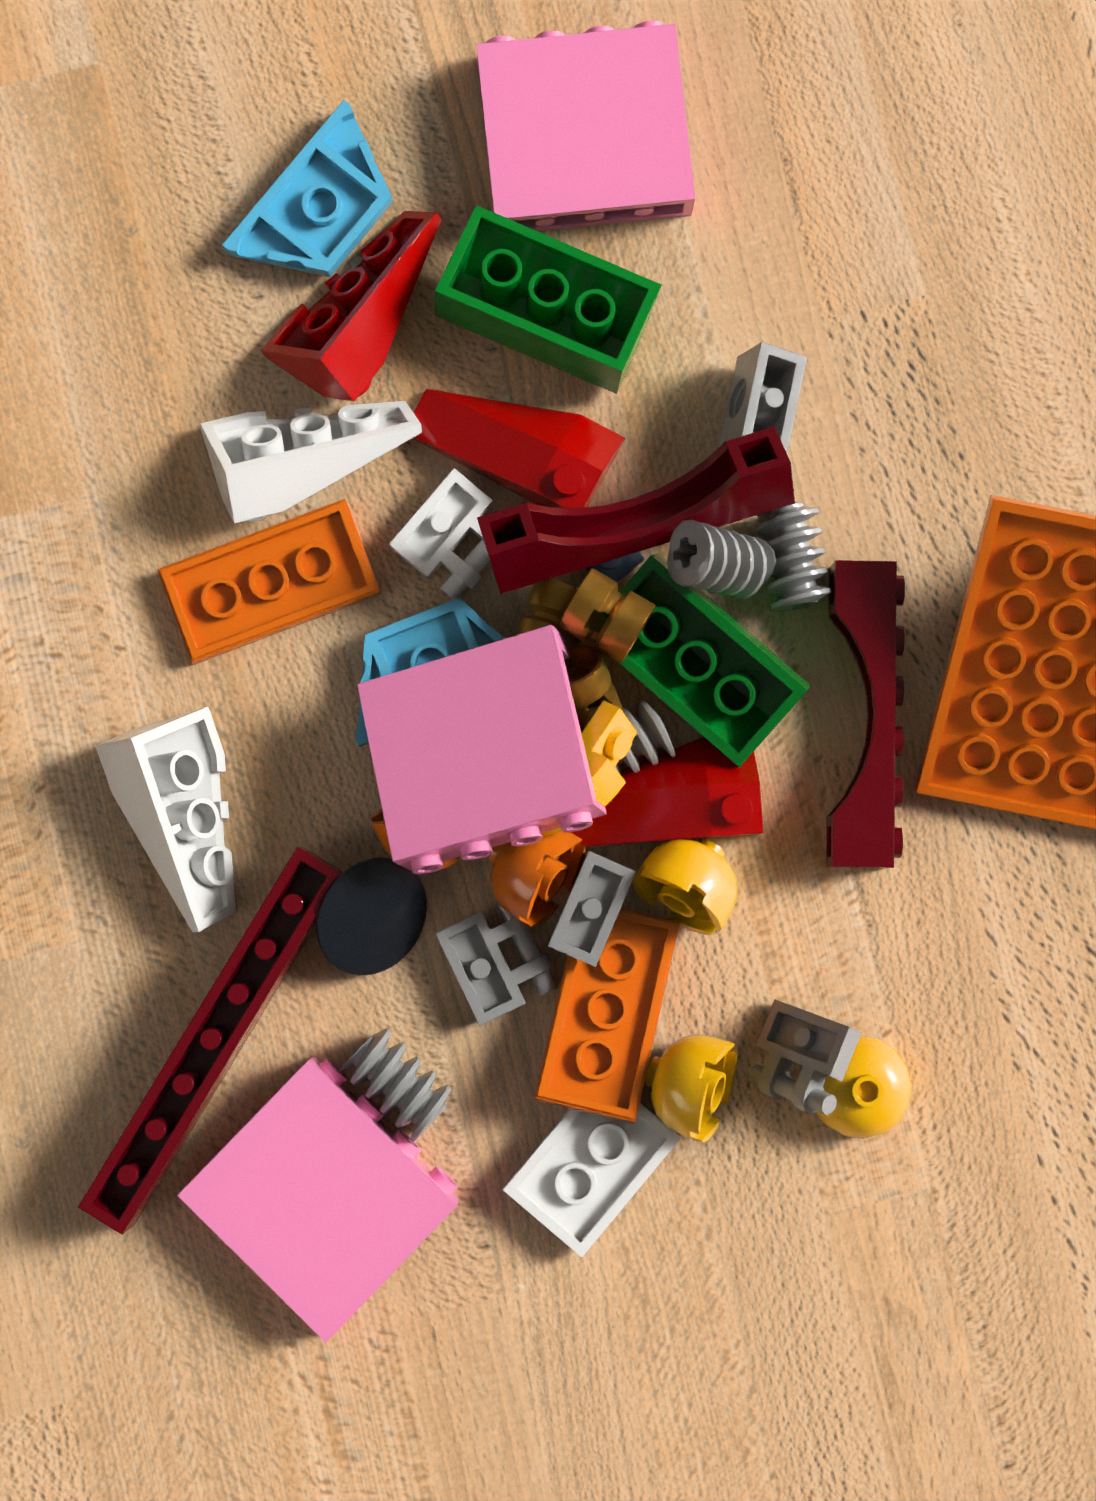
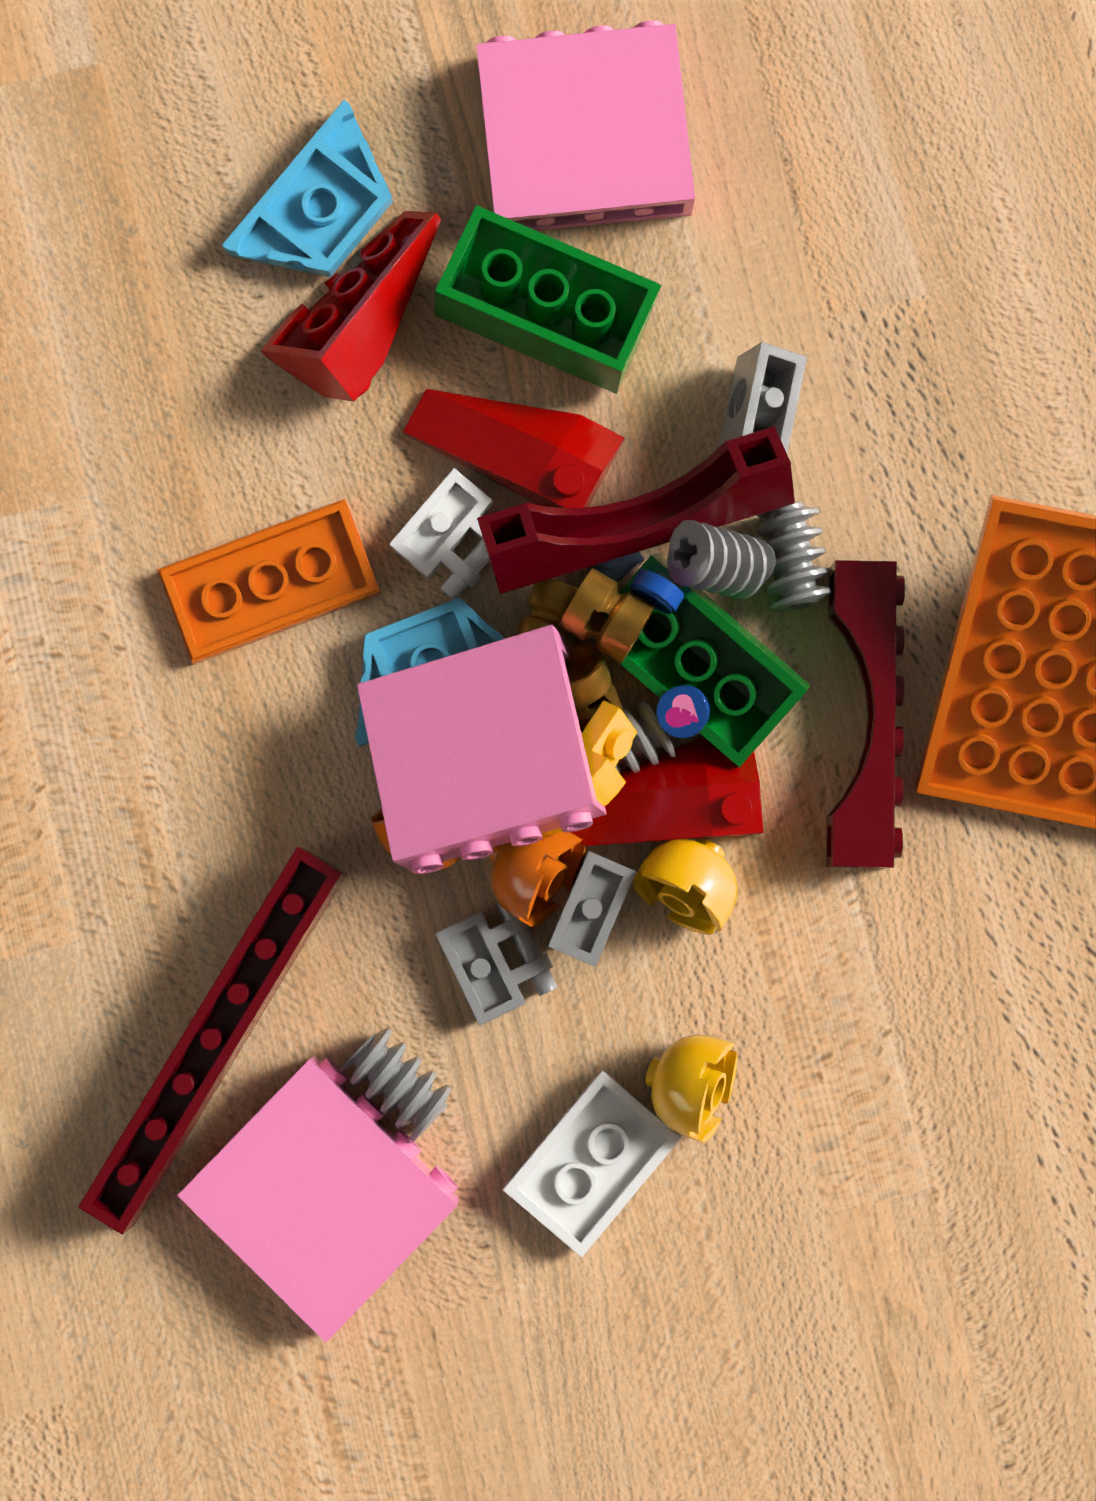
white wedge [95,707,236,933] -> none
white wedge [200,401,422,524] -> none
black shield [316,857,427,975] -> none
orange tile [534,908,680,1124] -> none
light grey plate [748,999,861,1115] -> none
yellow cylinder [816,1035,912,1139] -> none
none -> blue tile [630,569,684,614]
none -> blue tile [656,685,710,738]

